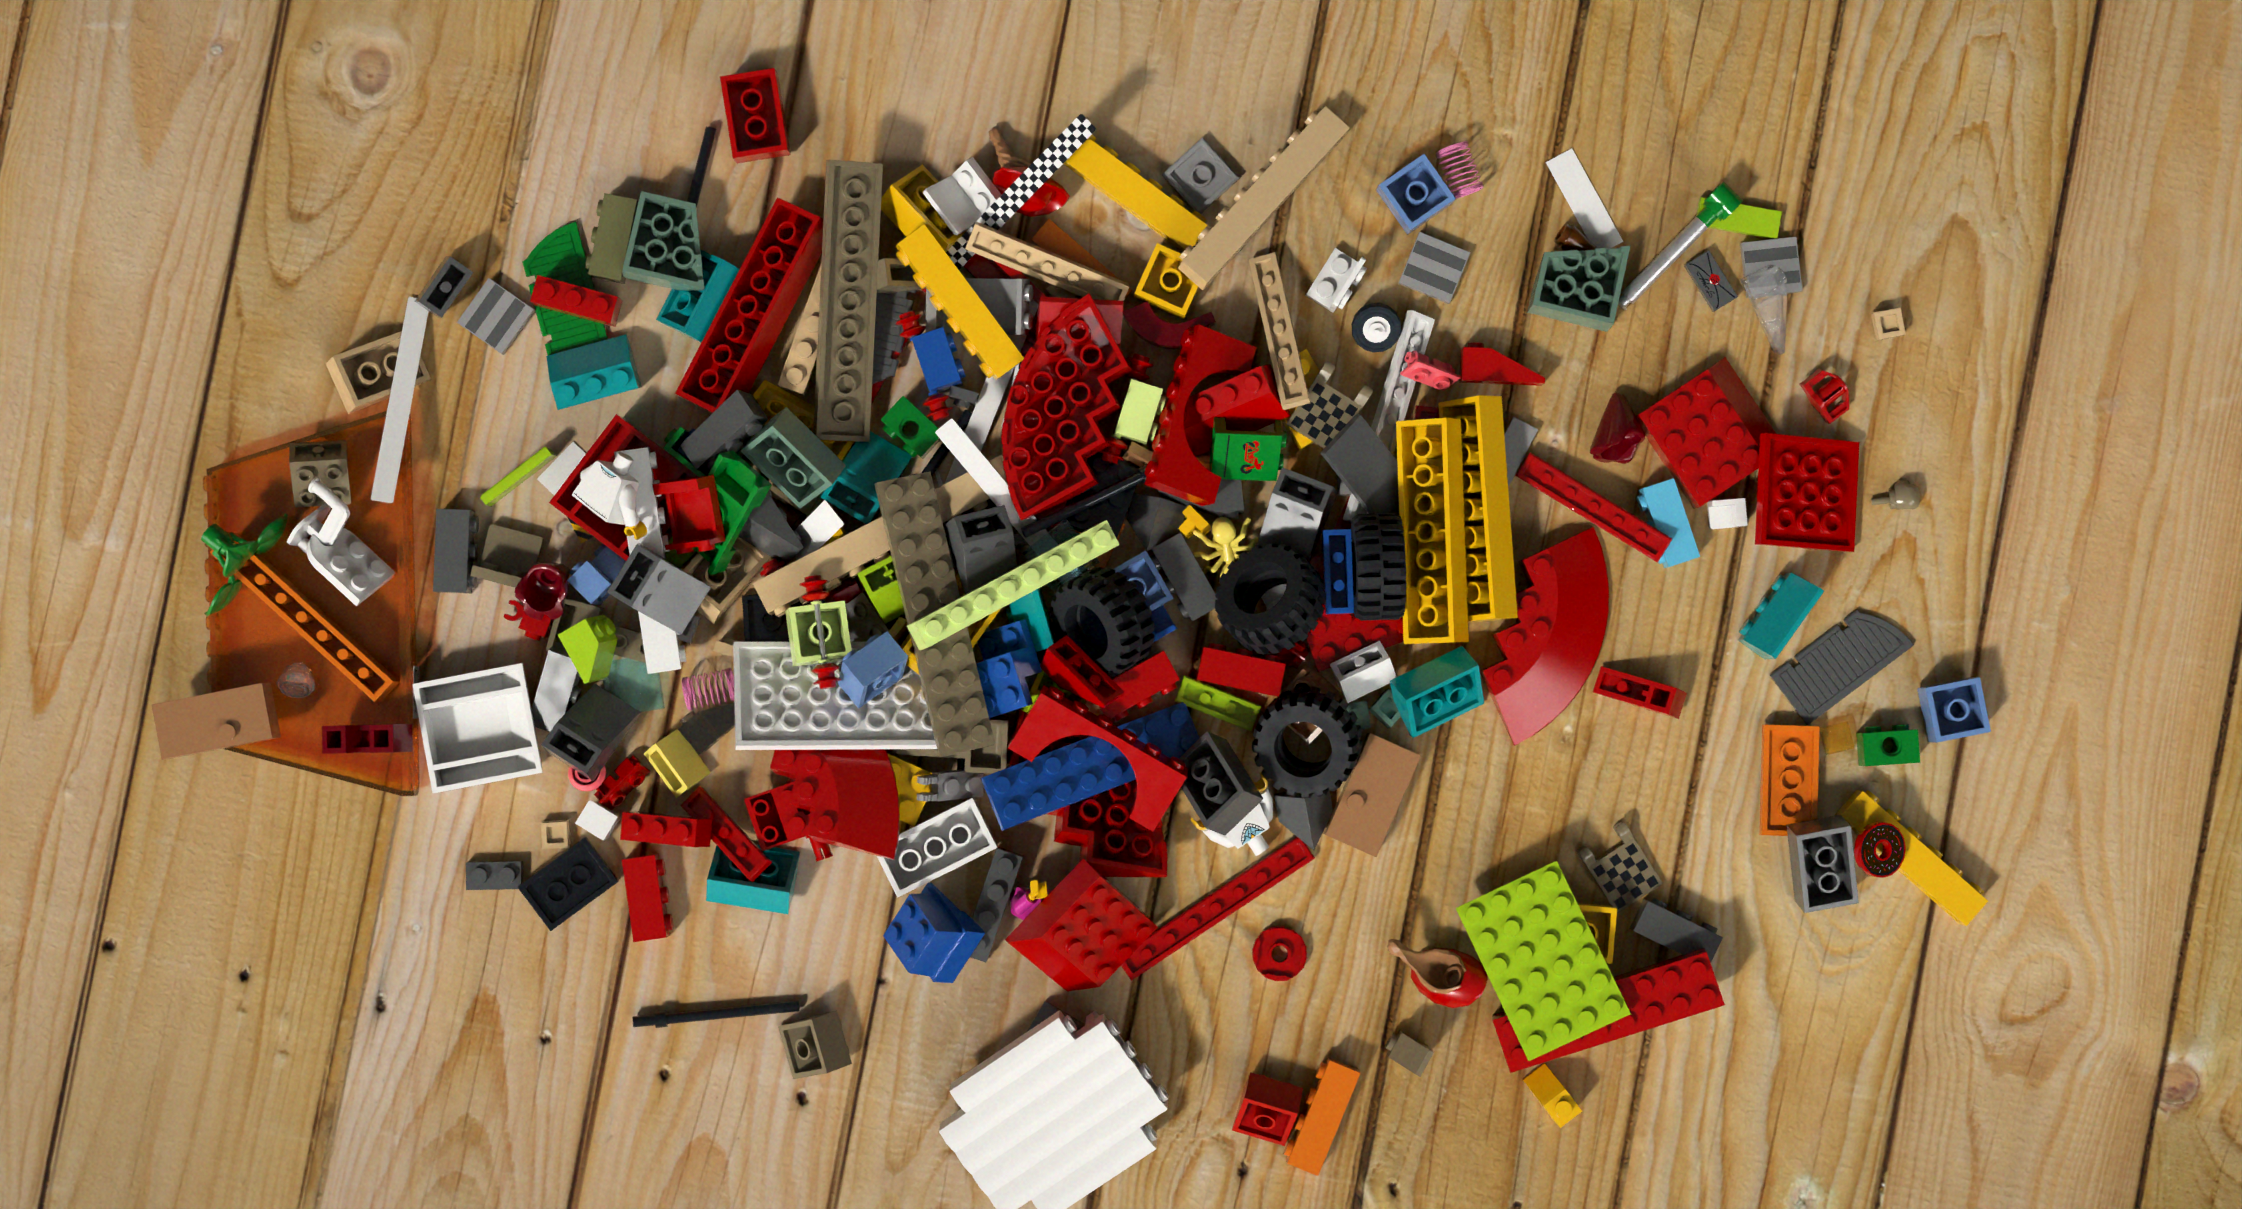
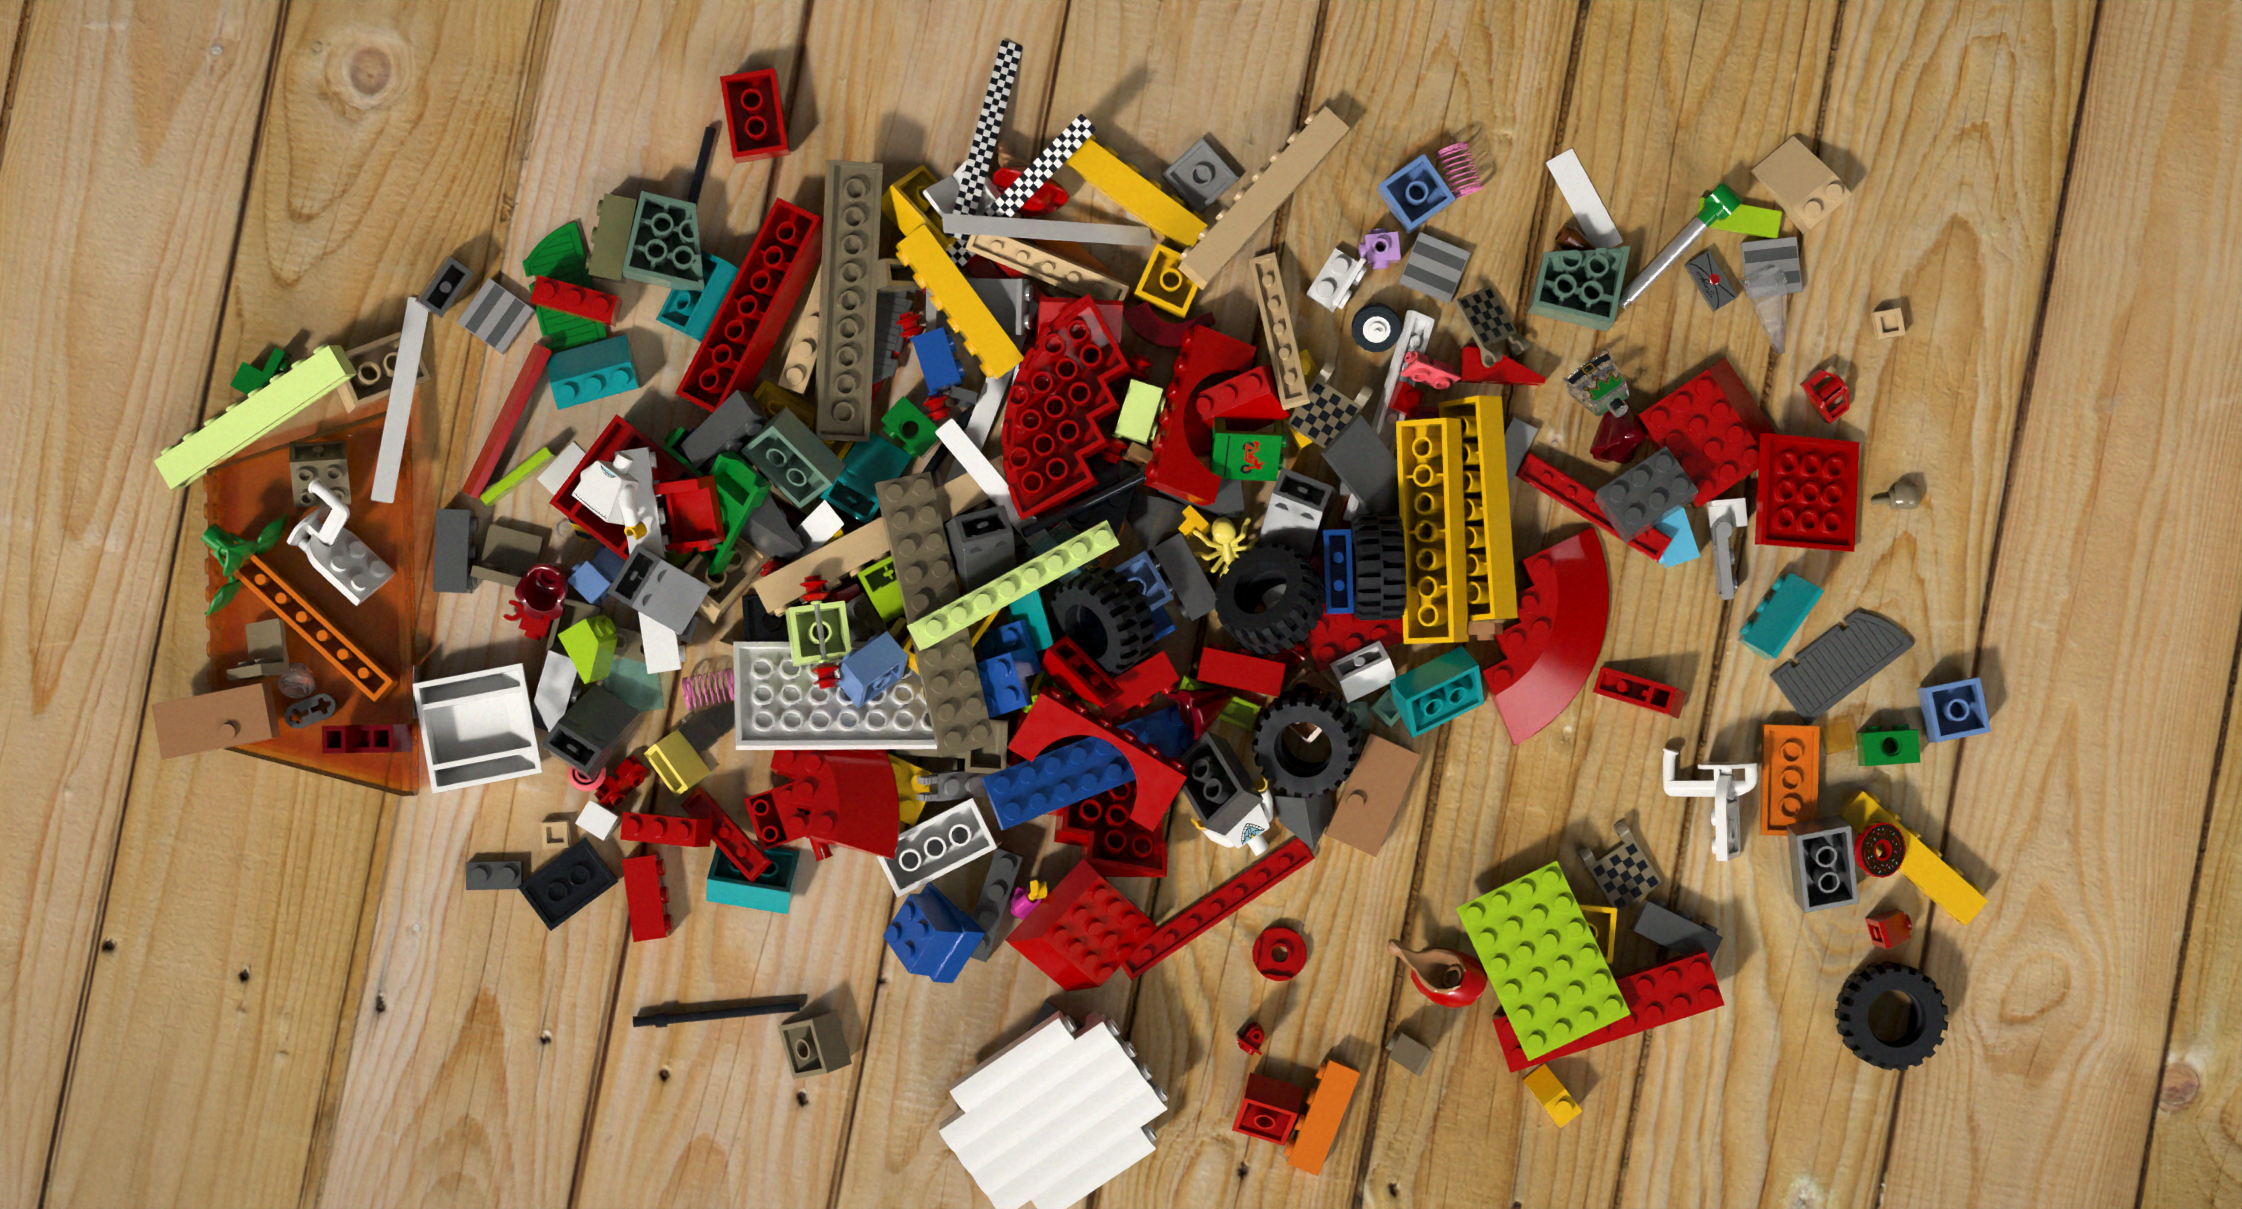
none -> yellowish green brick [154,343,357,490]
none -> dark tan bracket [227,618,290,681]
none -> green brick [230,347,292,395]
none -> dark grey beam [285,694,339,729]
none -> red tile [462,343,552,499]
none -> white sticker [942,213,1152,246]
none -> sticker [947,40,1022,241]
none -> dark red hat [1167,688,1234,740]
none -> red hinge [1235,1022,1265,1056]
none -> lavender brick [1359,228,1401,269]
none -> red plate [1388,381,1425,418]
none -> dark tan flag [1453,286,1530,368]
none -> medium nougat plate [1468,623,1503,640]
none -> clear torso [1563,349,1630,417]
none -> dark grey brick [1594,446,1699,544]
none -> white plate [1663,747,1758,861]
none -> light grey plate [1711,521,1737,600]
none -> tan slope [1751,136,1852,234]
none -> black tyre [1835,961,1949,1071]
none -> red slope [1865,909,1912,949]

